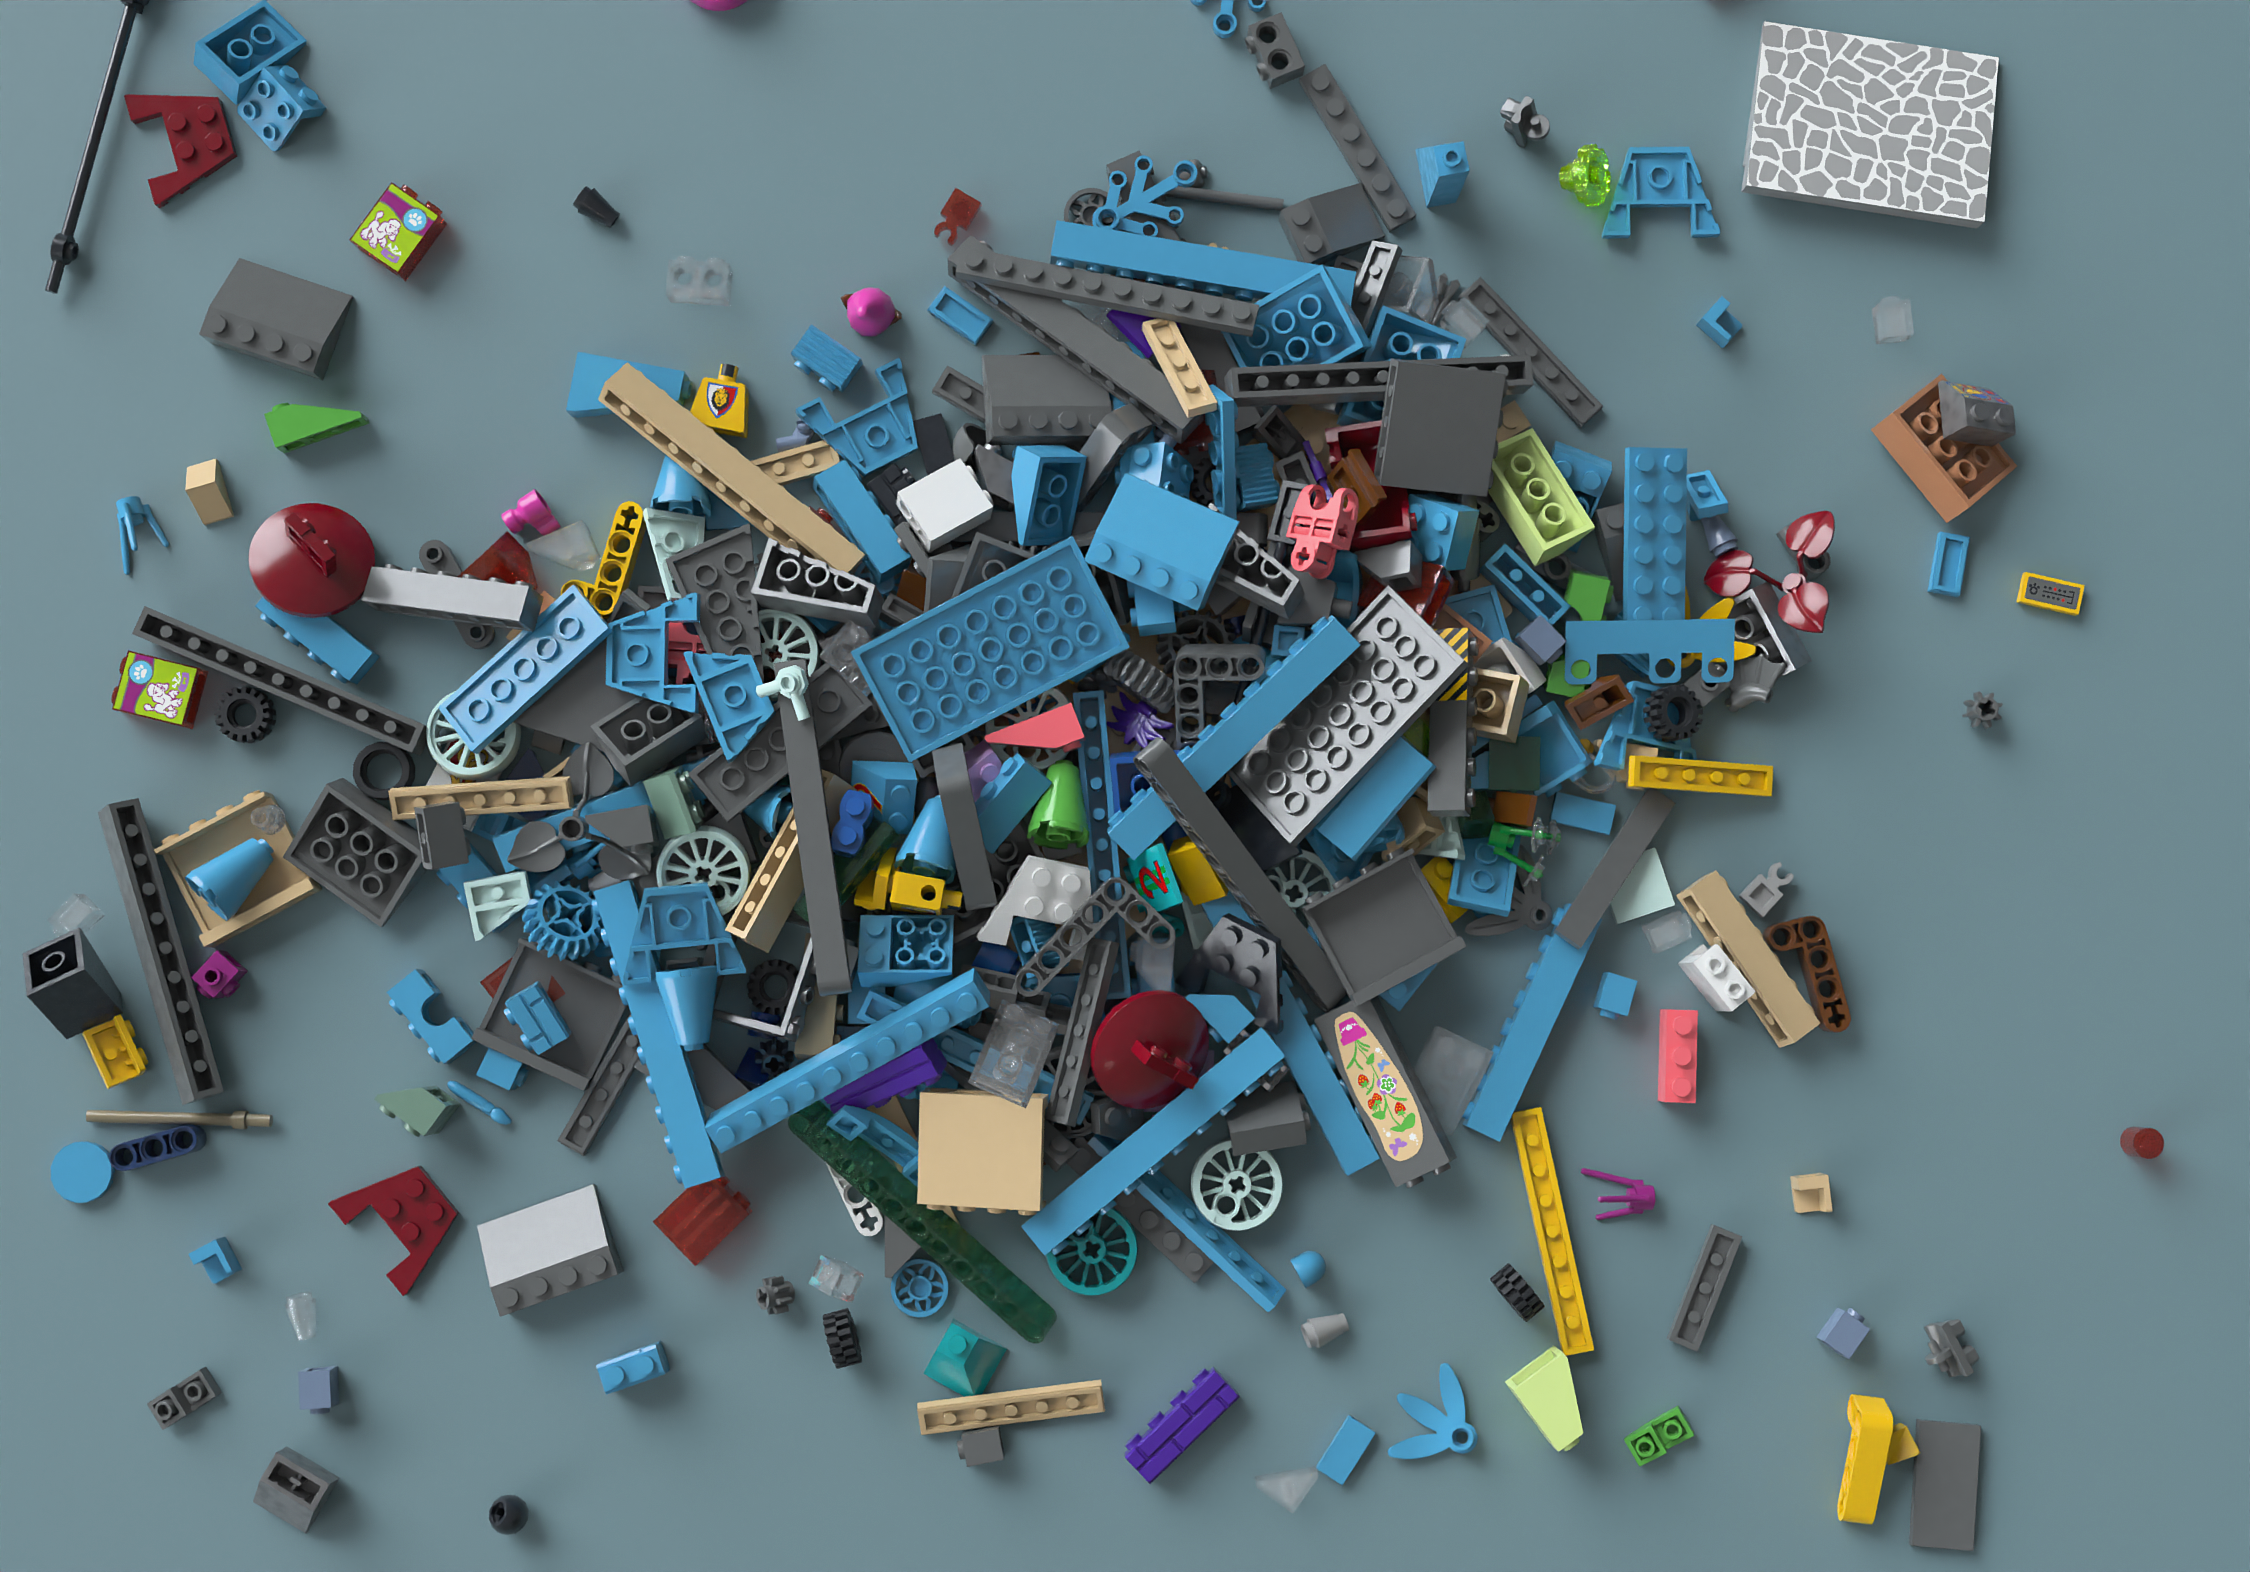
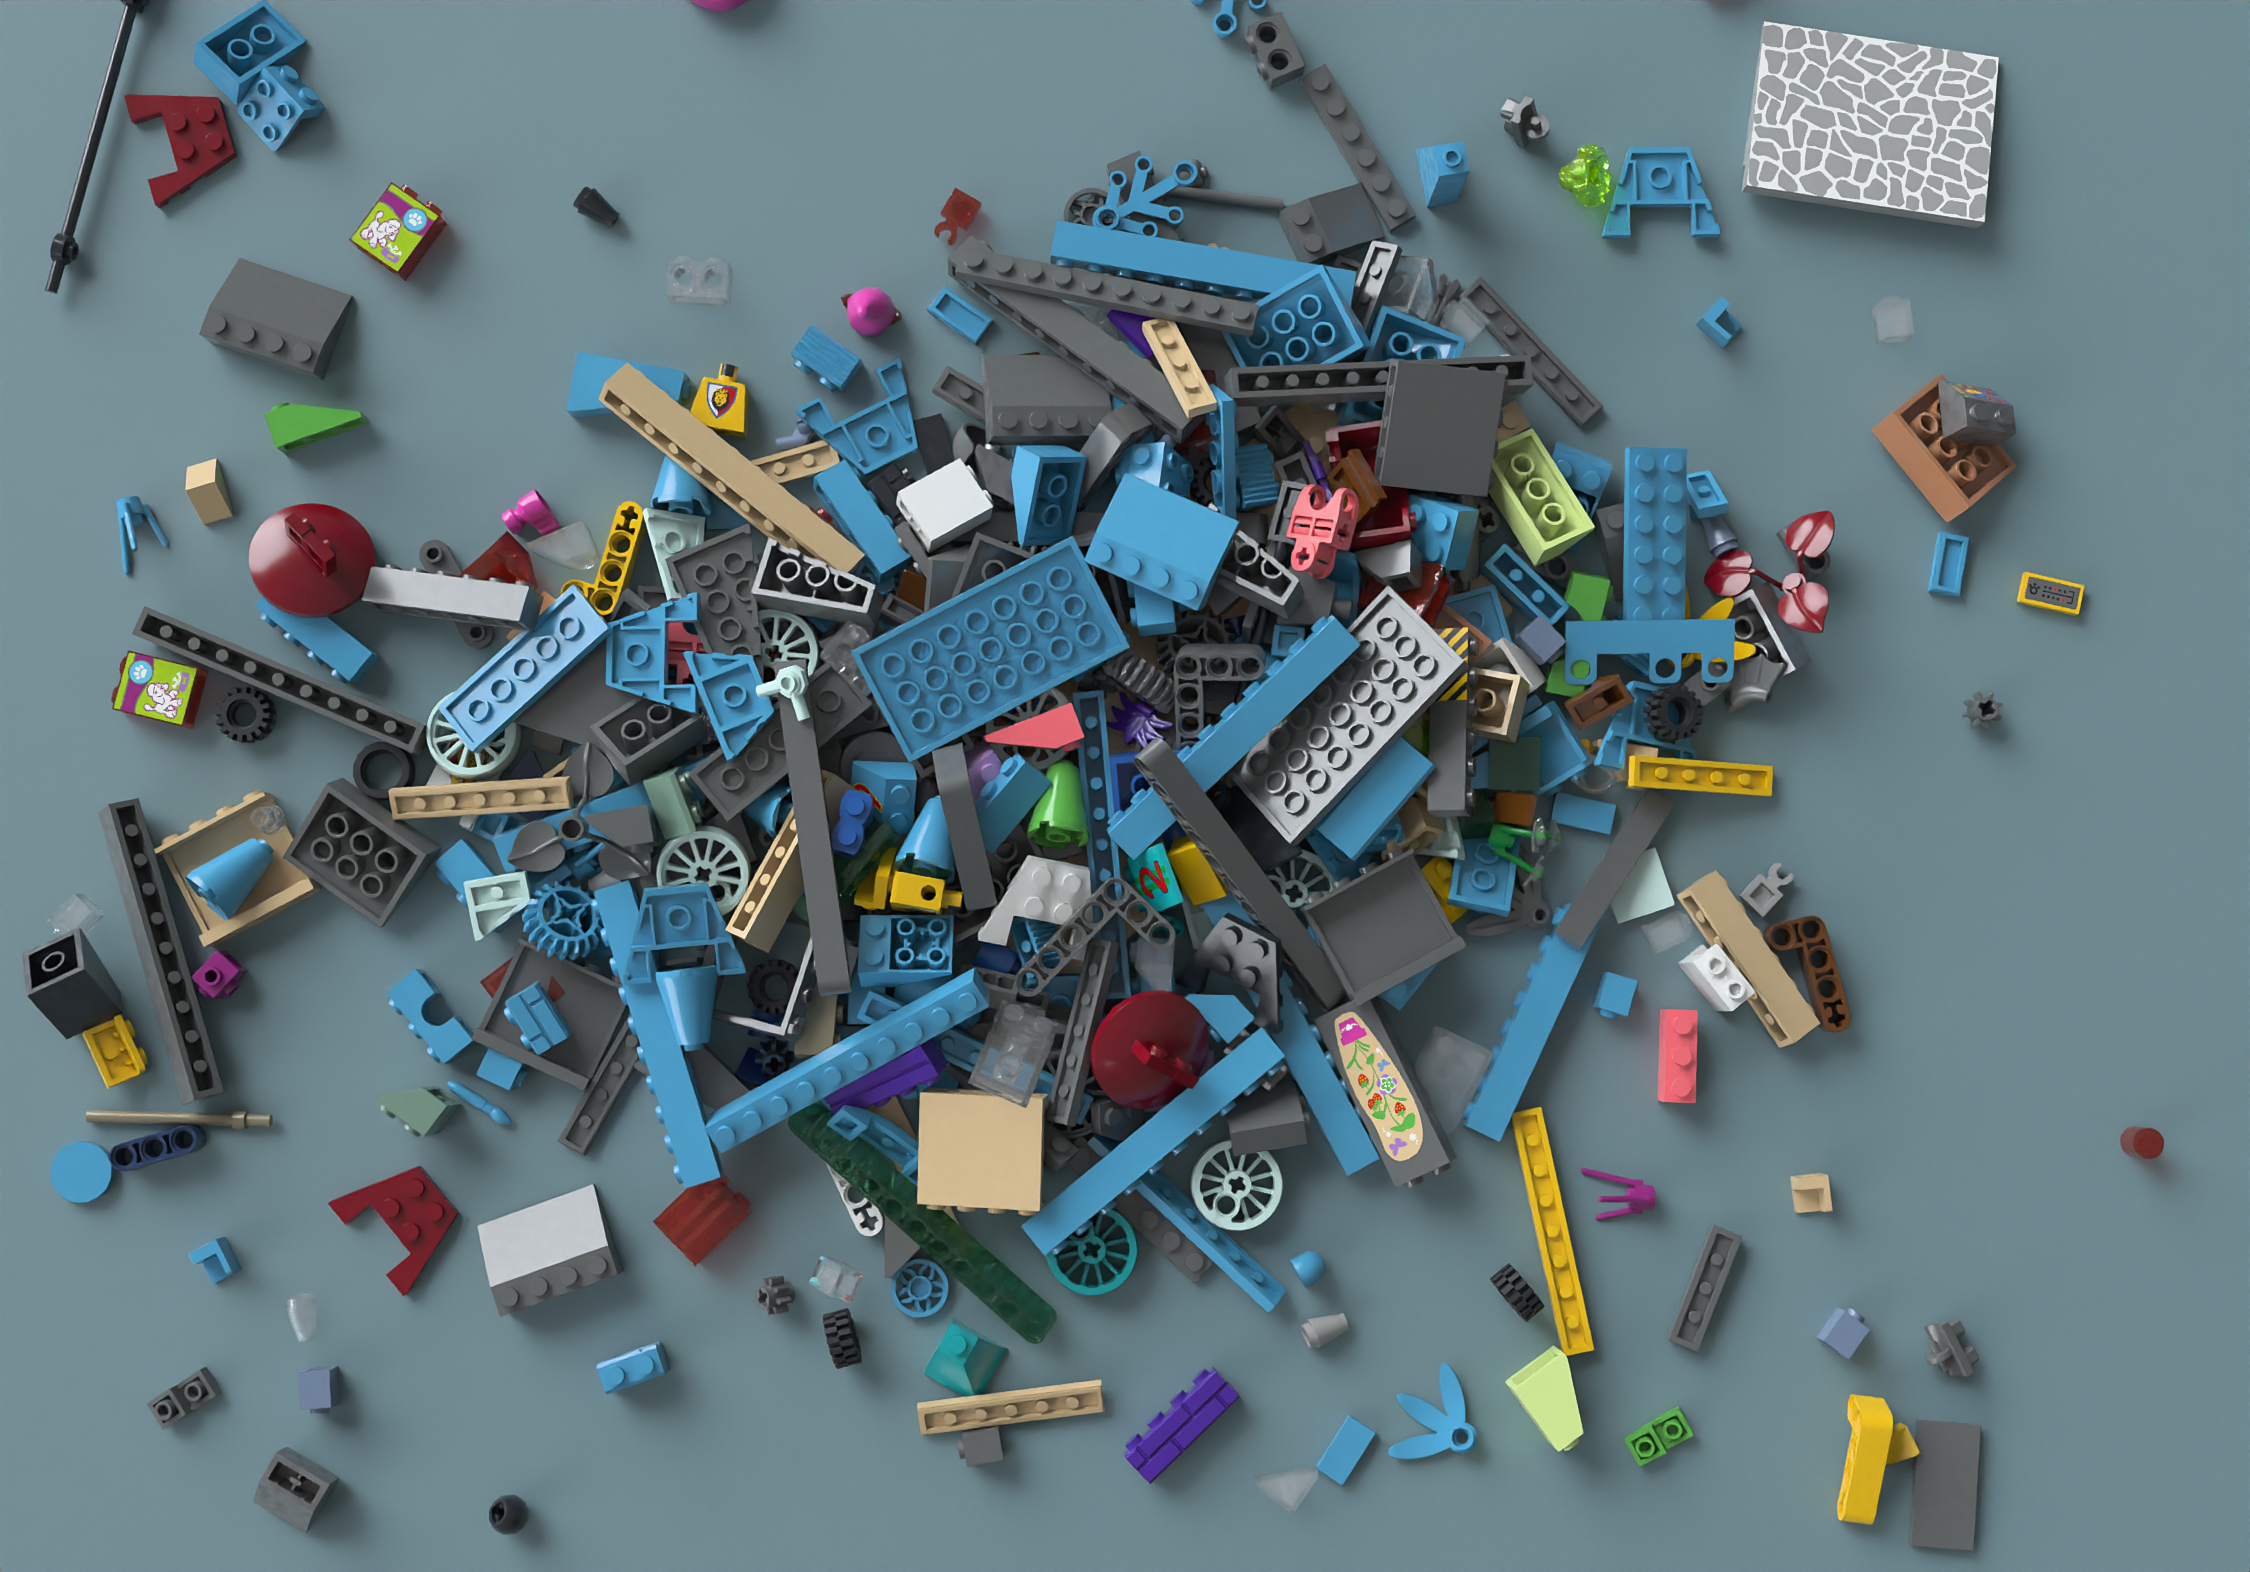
dark grey brick [414,801,471,870] -> none

